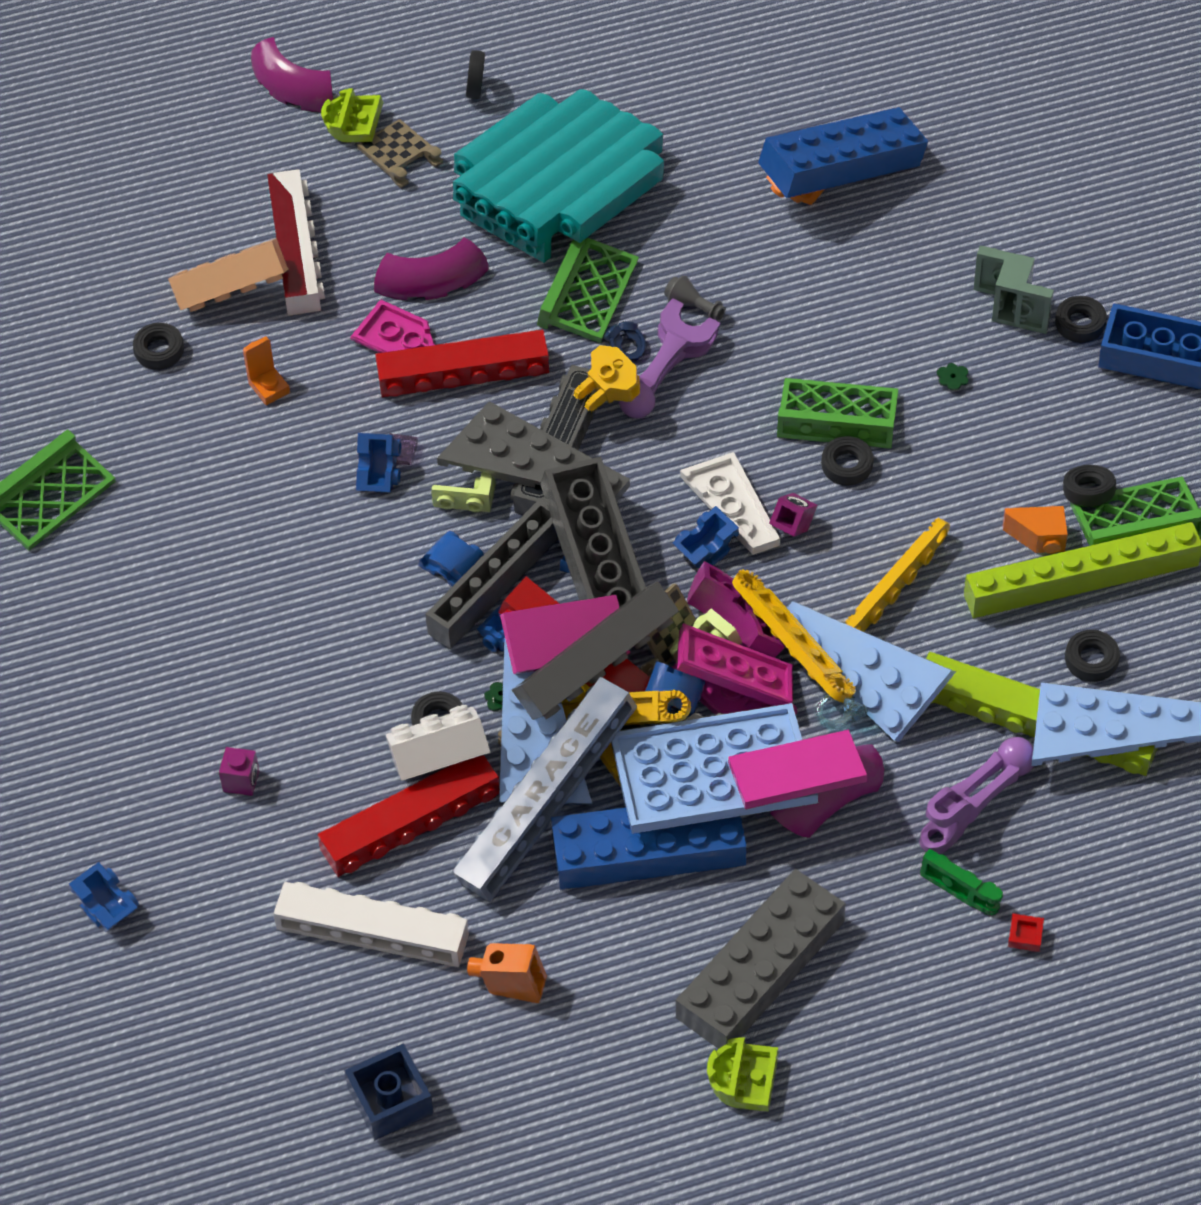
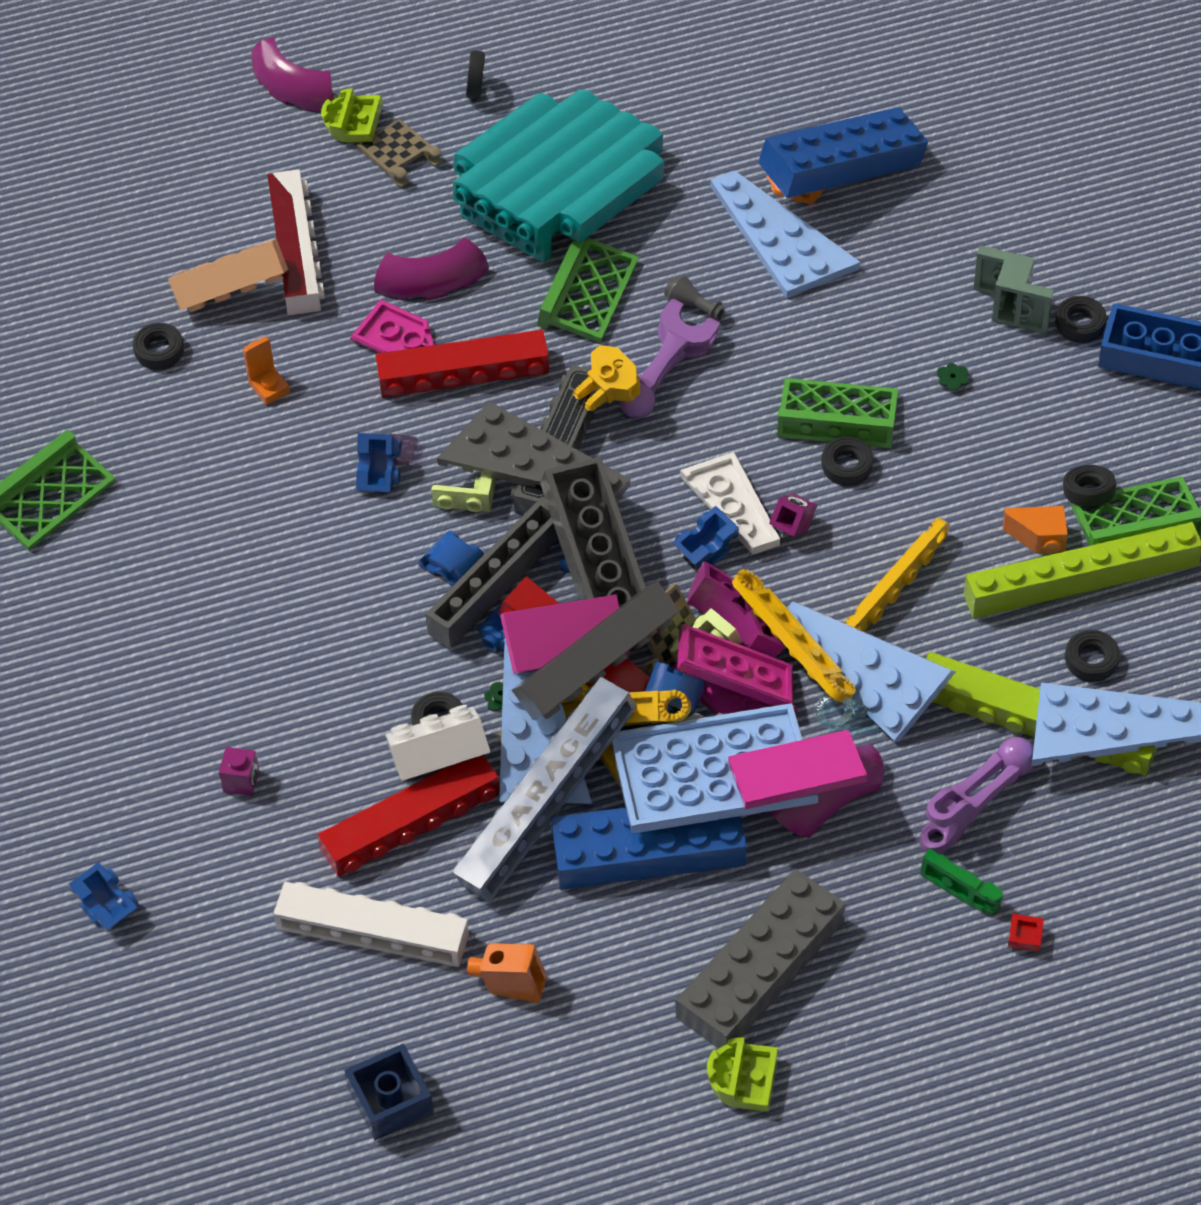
dark blue piece [604,321,645,362] -> none
none -> light blue wing [710,170,861,299]

